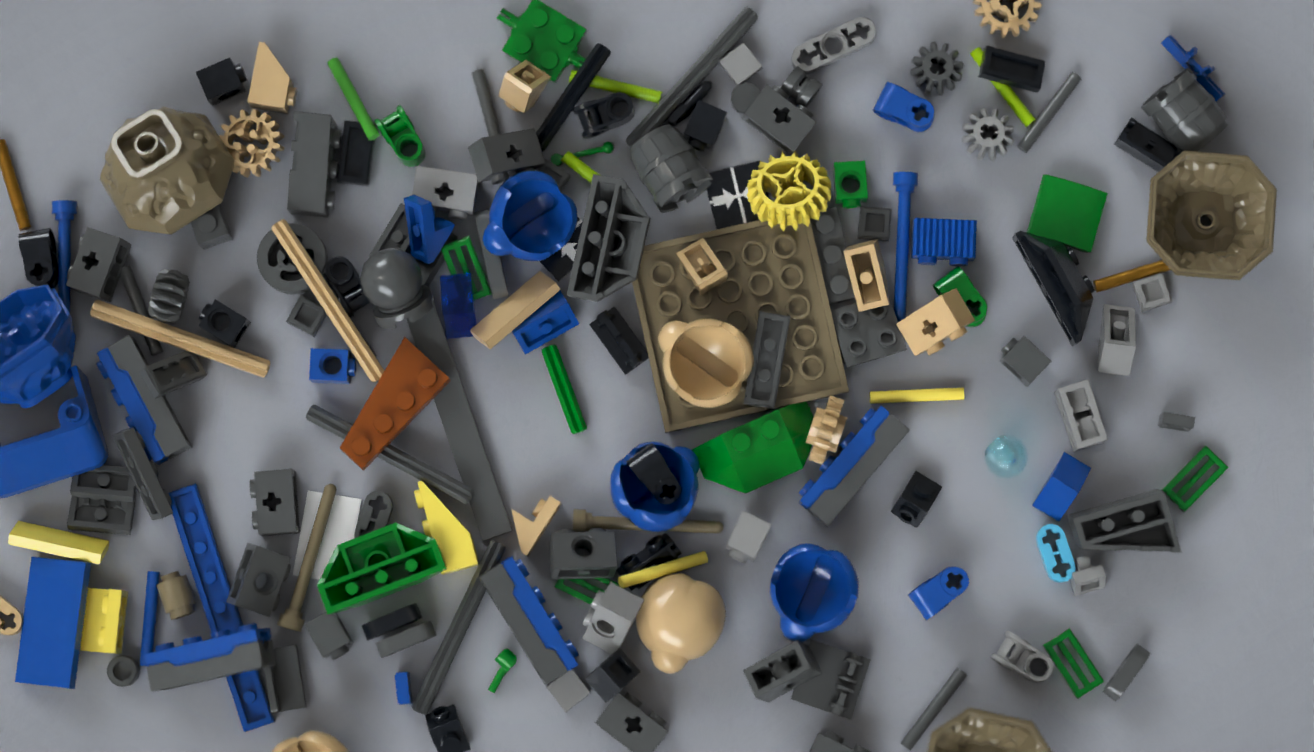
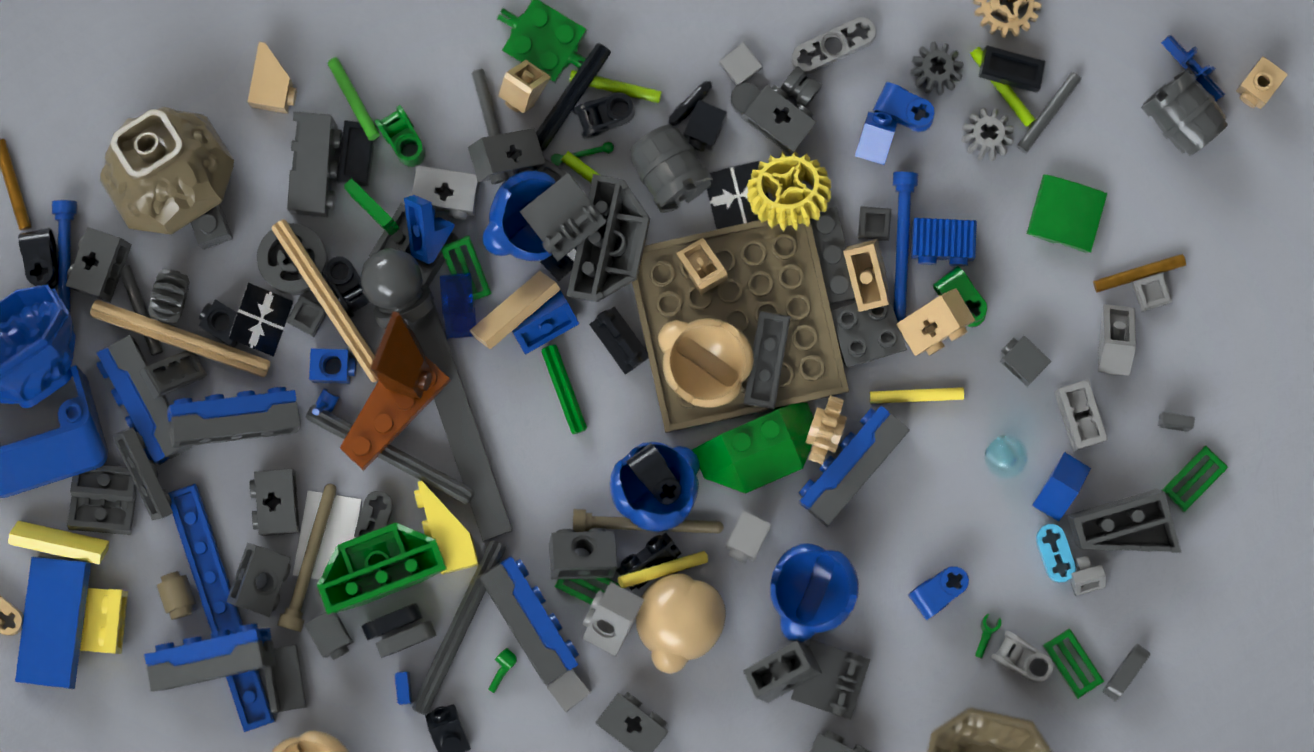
dark grey tile [107,655,140,687] -> none
blue bar [140,571,160,666] -> none
black brick [196,57,248,106] -> none
tan gear [219,109,285,178] -> none
dark grey beam [474,209,509,299] -> none
tan slope [511,496,562,557] -> none
black brick [585,648,641,702] -> none
dark grey axle [626,7,758,148] -> none
green brick [833,160,868,209] -> none
black bracket [891,471,942,528] -> none
dark grey bar [901,668,967,751] -> none
black wedge [1012,231,1094,347] -> none
black hinge [1114,117,1183,172] -> none
dark tan rock [1146,150,1277,280] -> none
none -> dark grey piece [167,387,301,448]
none -> black sticker [228,282,293,357]
none -> blue hand [312,388,340,416]
none -> green tile [344,178,400,236]
none -> reddish brown slope [370,311,432,399]
none -> dark grey hinge [519,173,607,261]
none -> brick [855,112,898,165]
none -> green hand [975,614,1002,659]
none -> tan brick [1236,56,1288,109]

